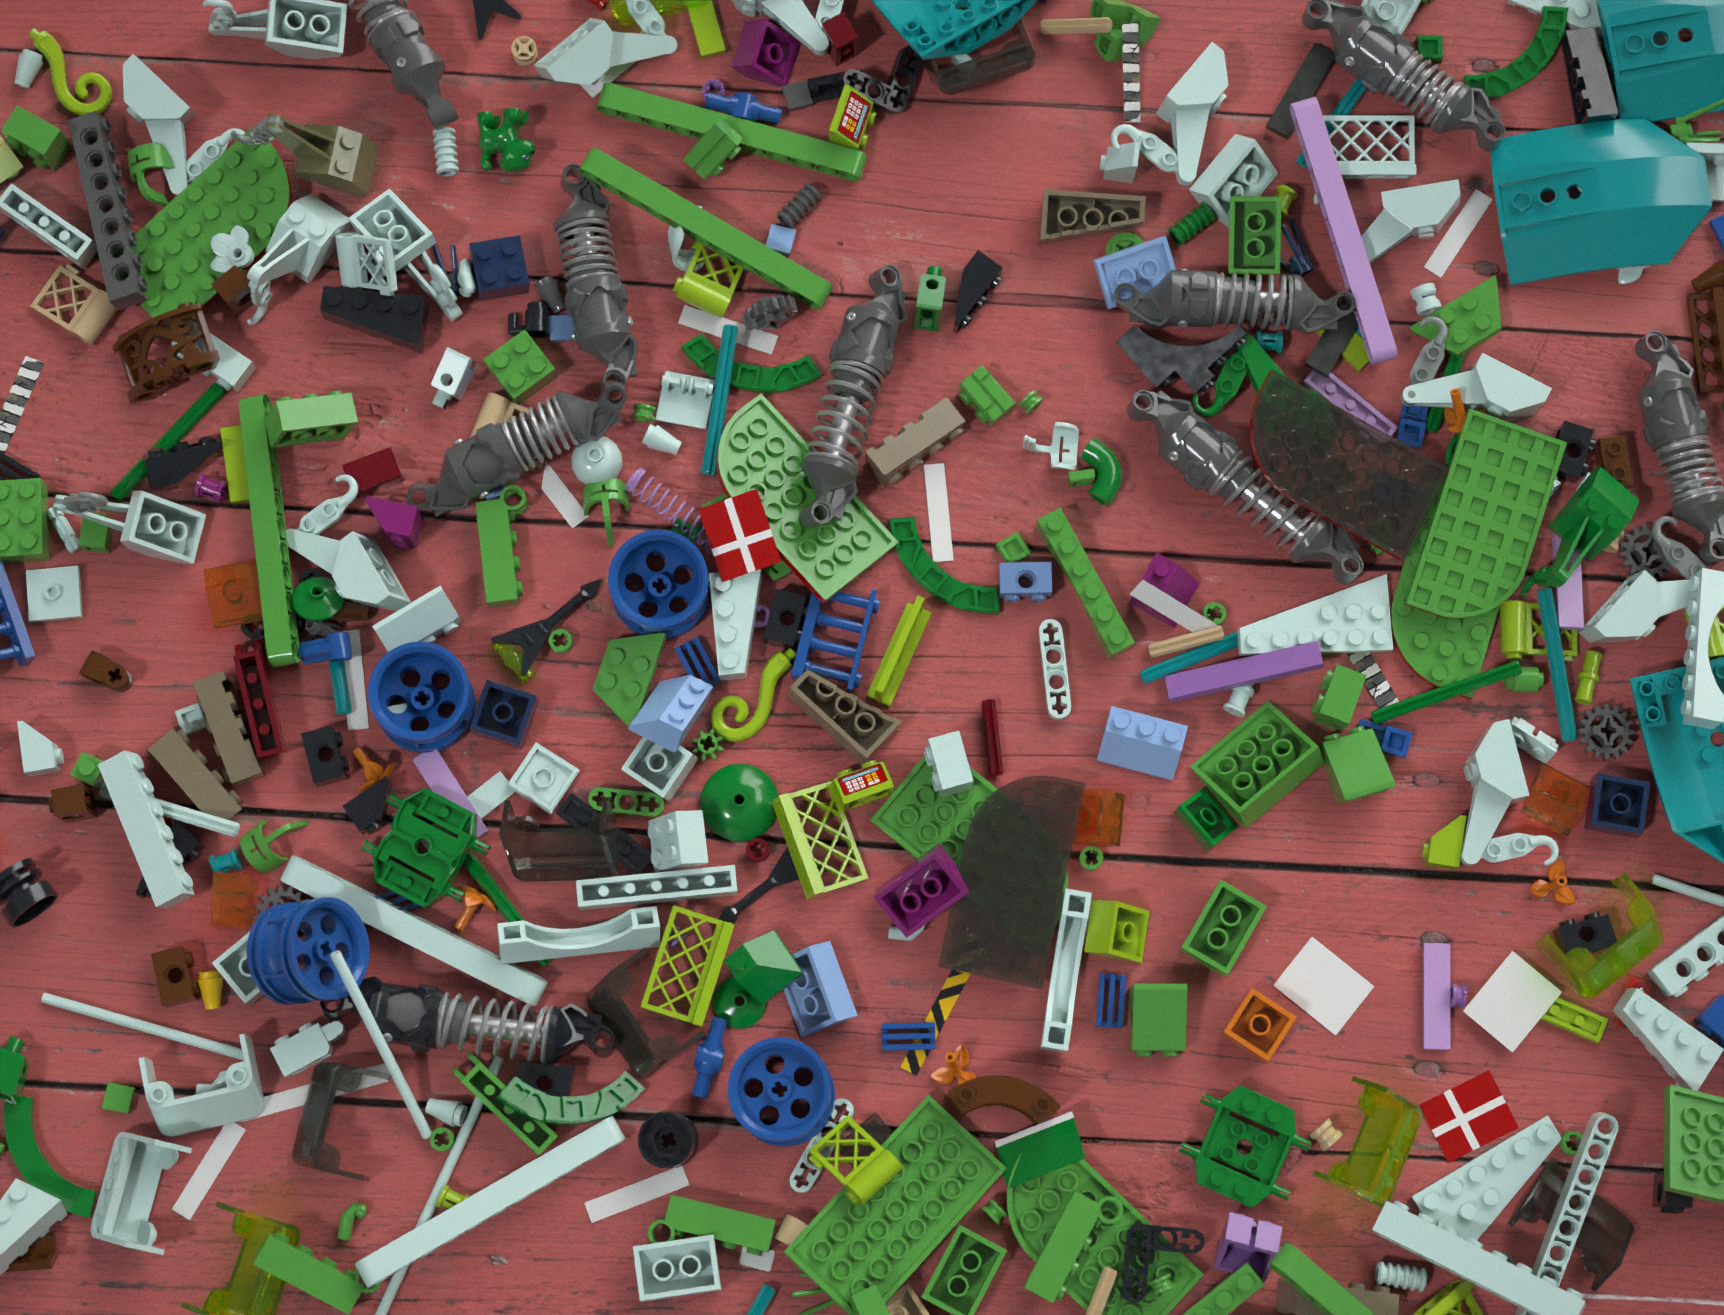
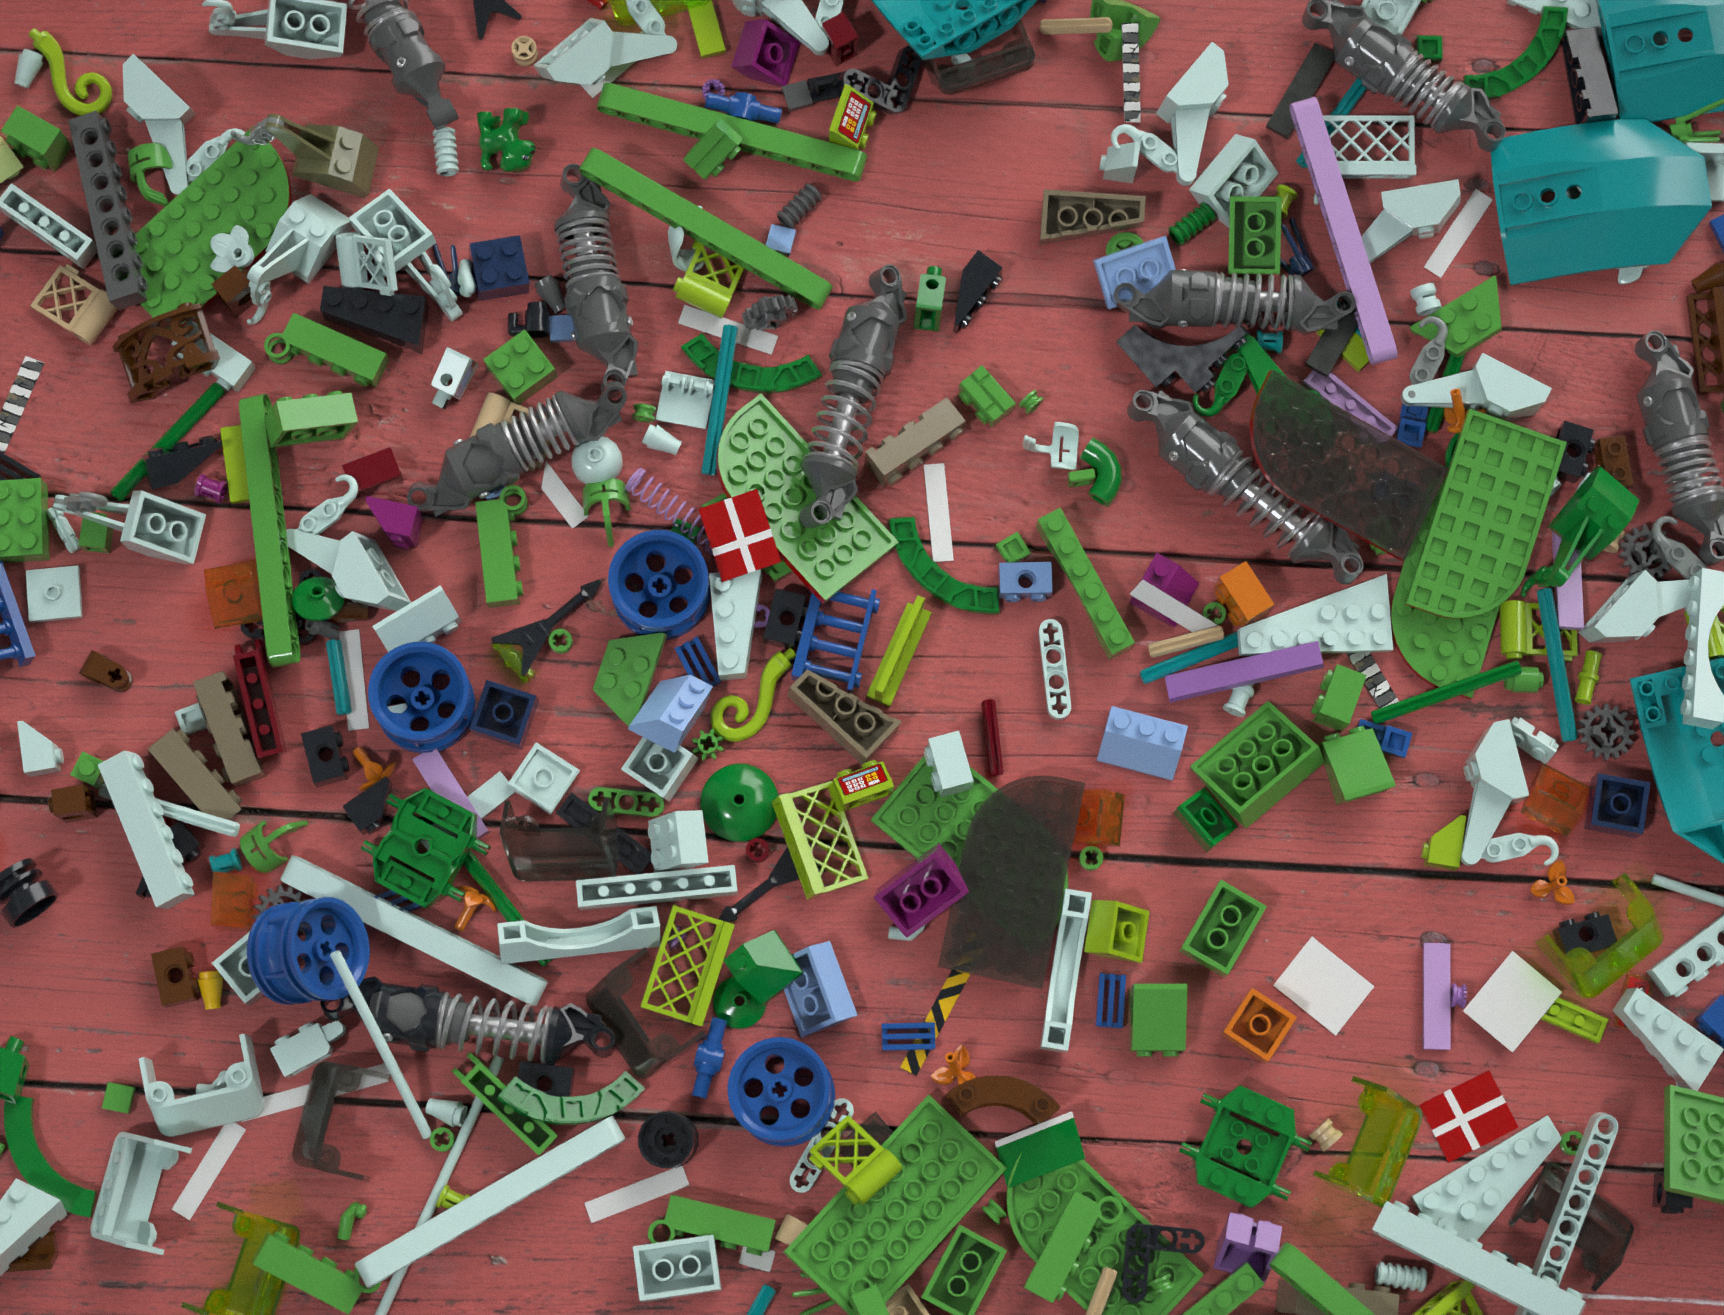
light aqua piece [41,992,244,1060] -> none
blue piece [299,632,352,665] -> none
none -> bright green hinge [264,313,389,387]
none -> orange brick [1214,561,1274,628]

